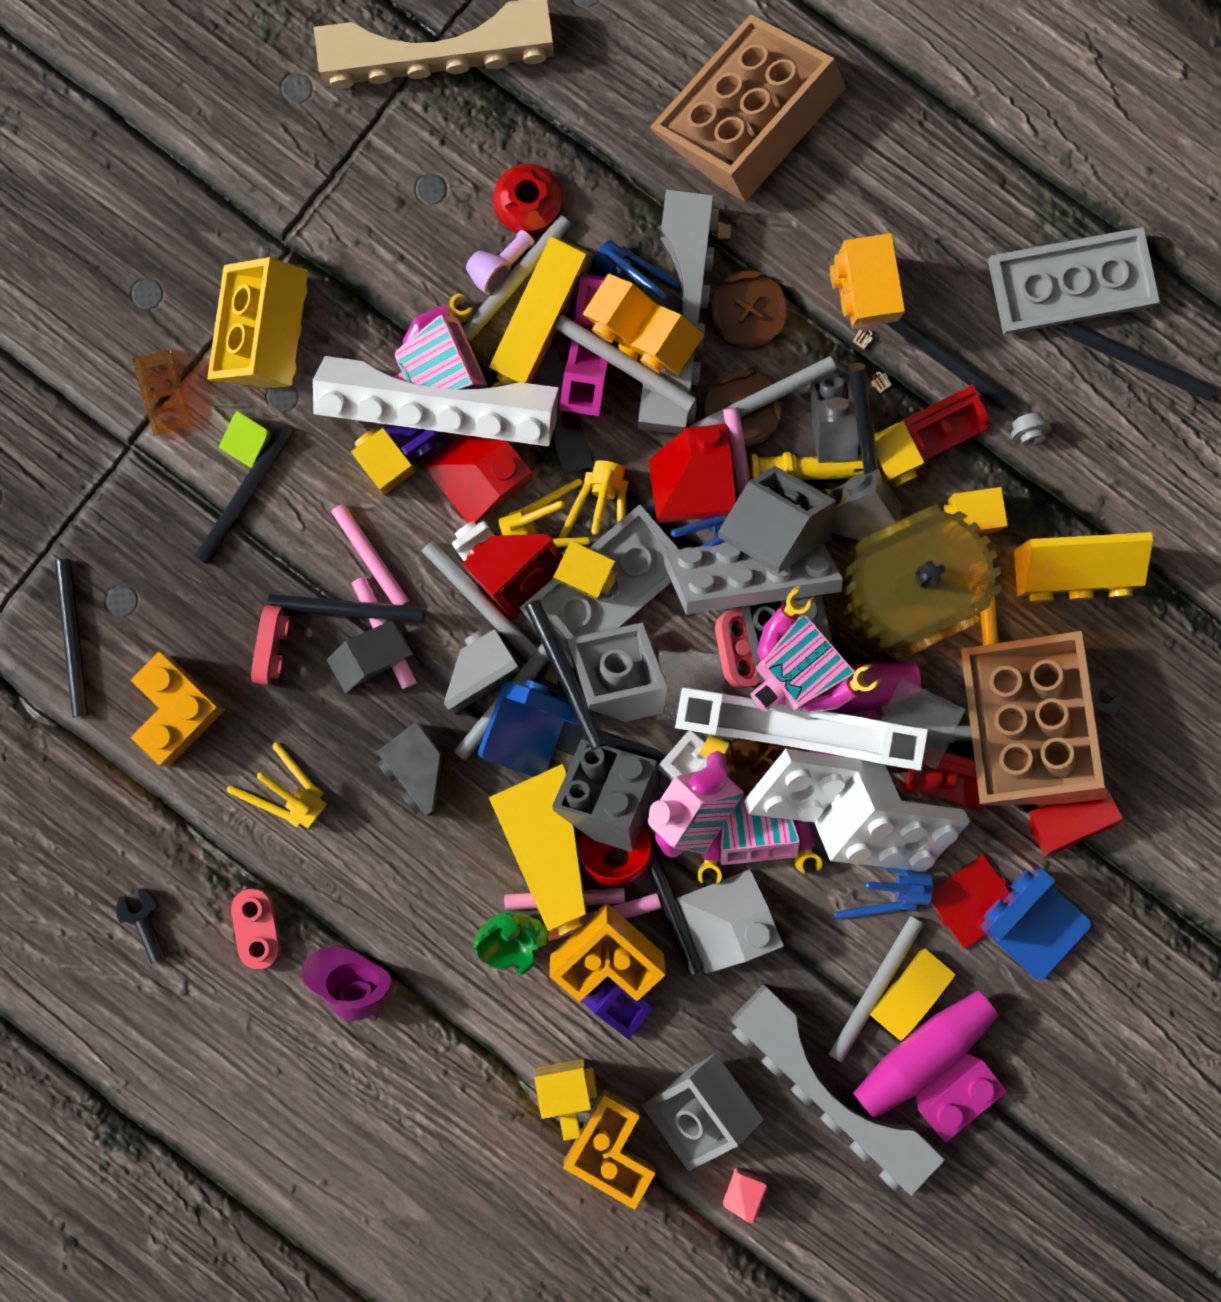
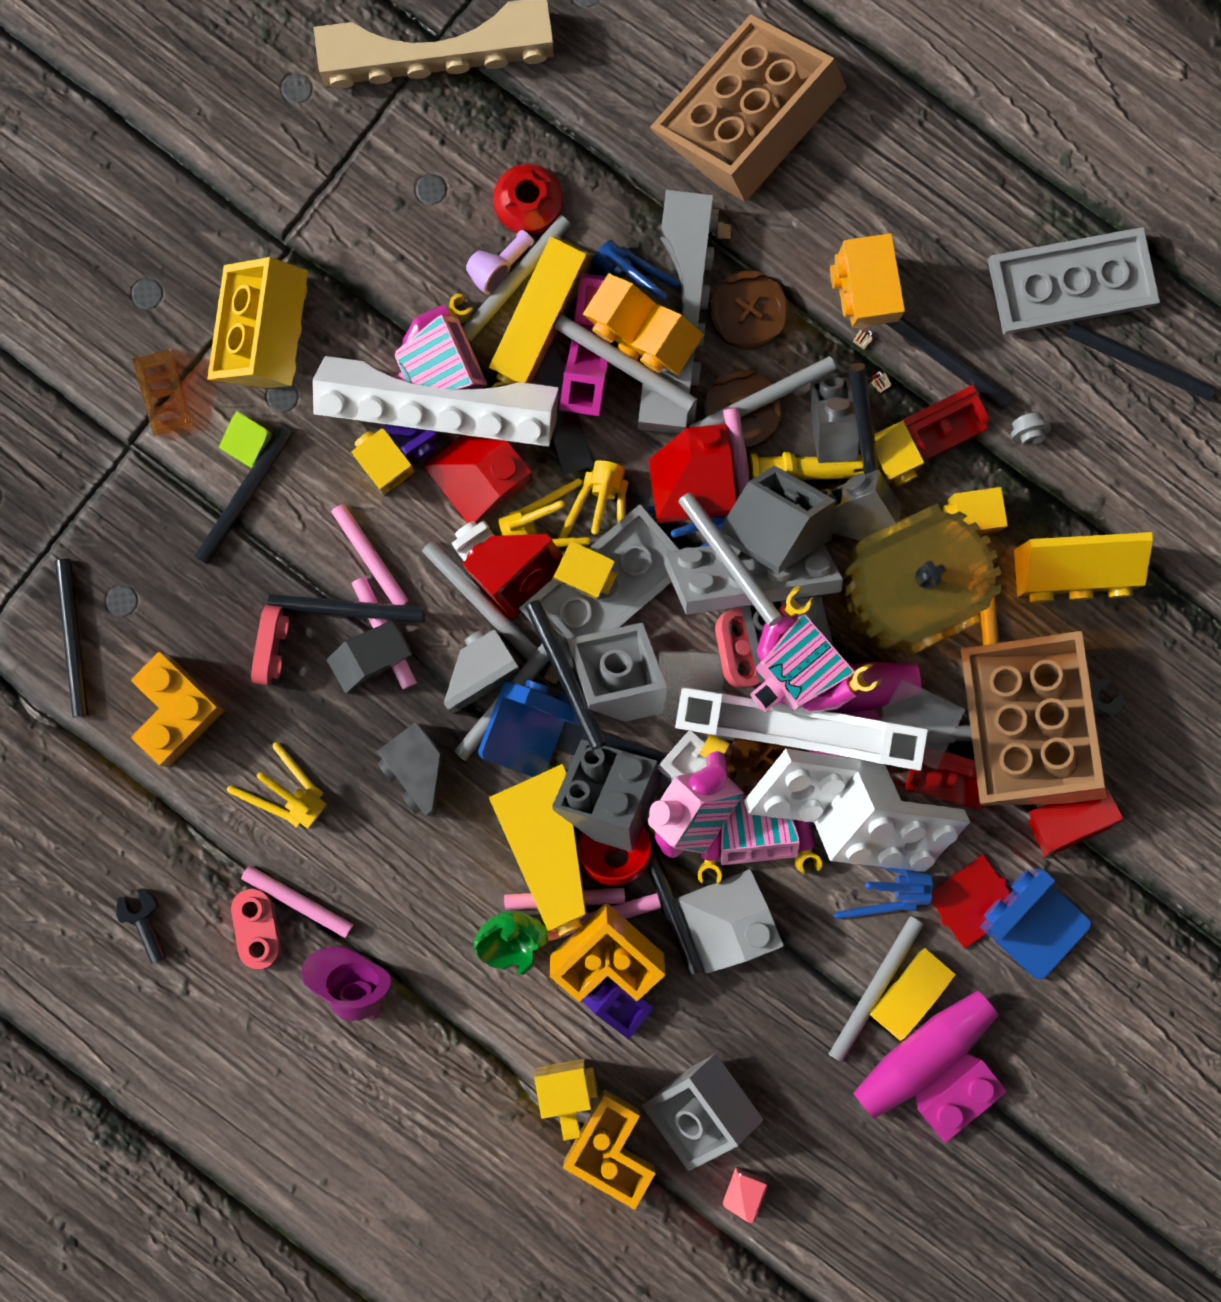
light grey arch [730,984,944,1196] -> none
none -> bright pink bar [241,865,354,938]
none -> light grey bar [679,493,783,627]

